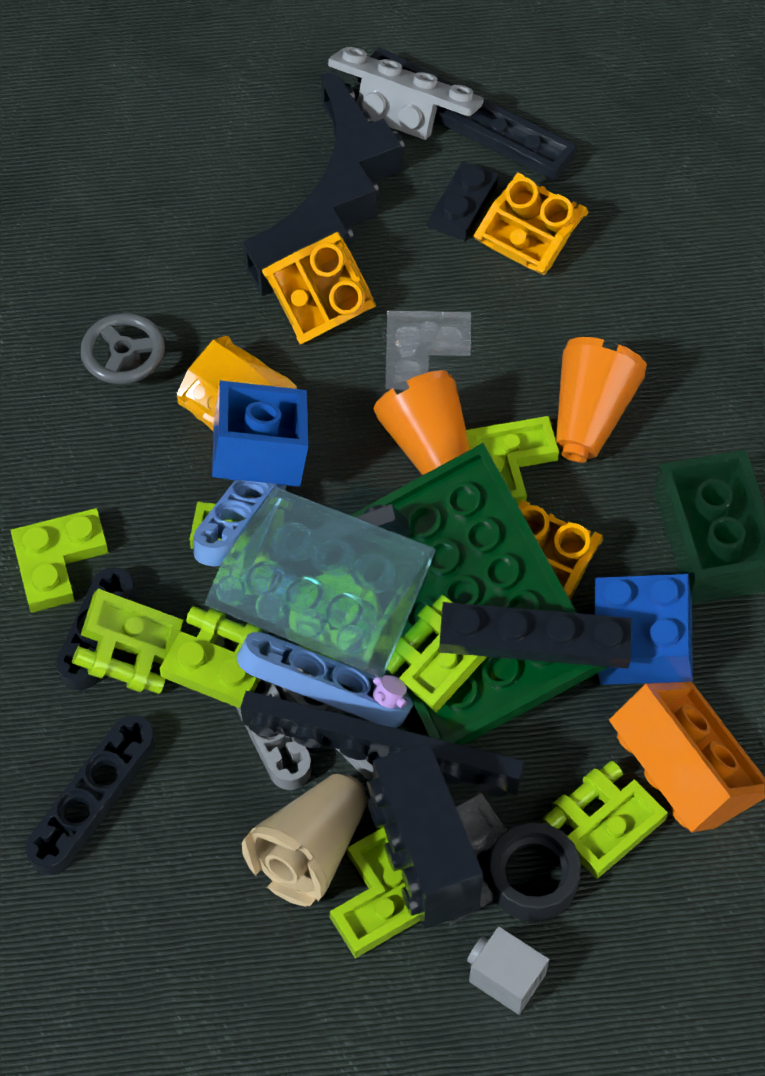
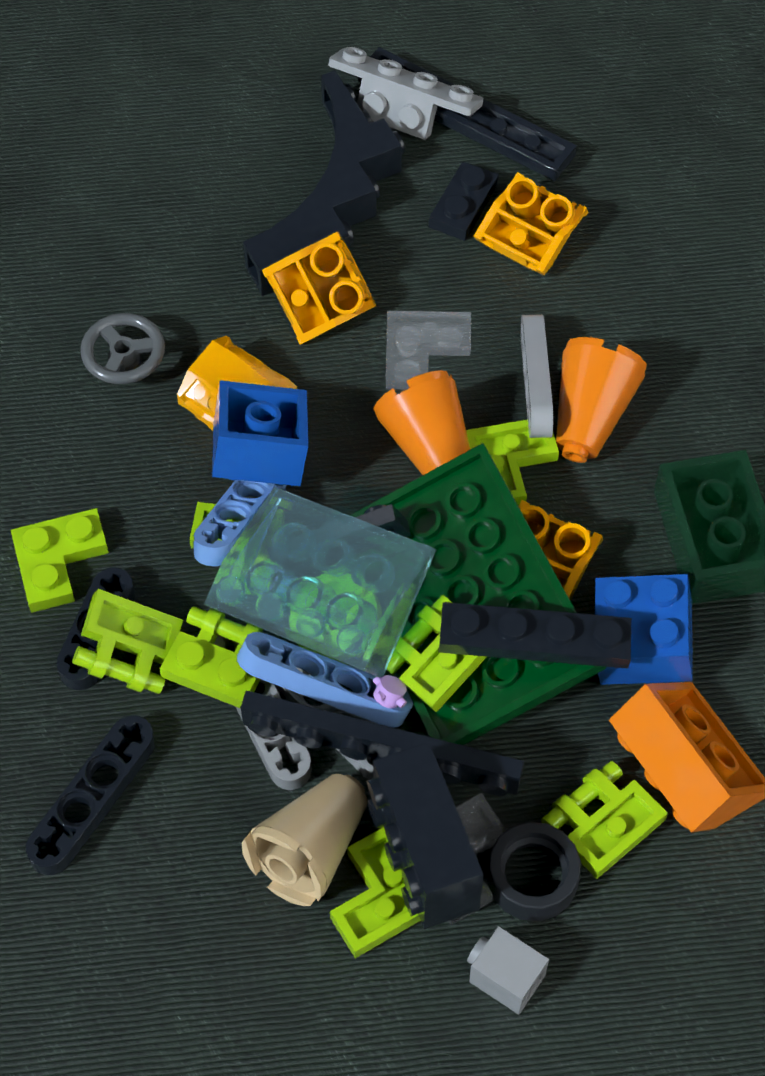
none -> light grey beam [521,314,553,438]

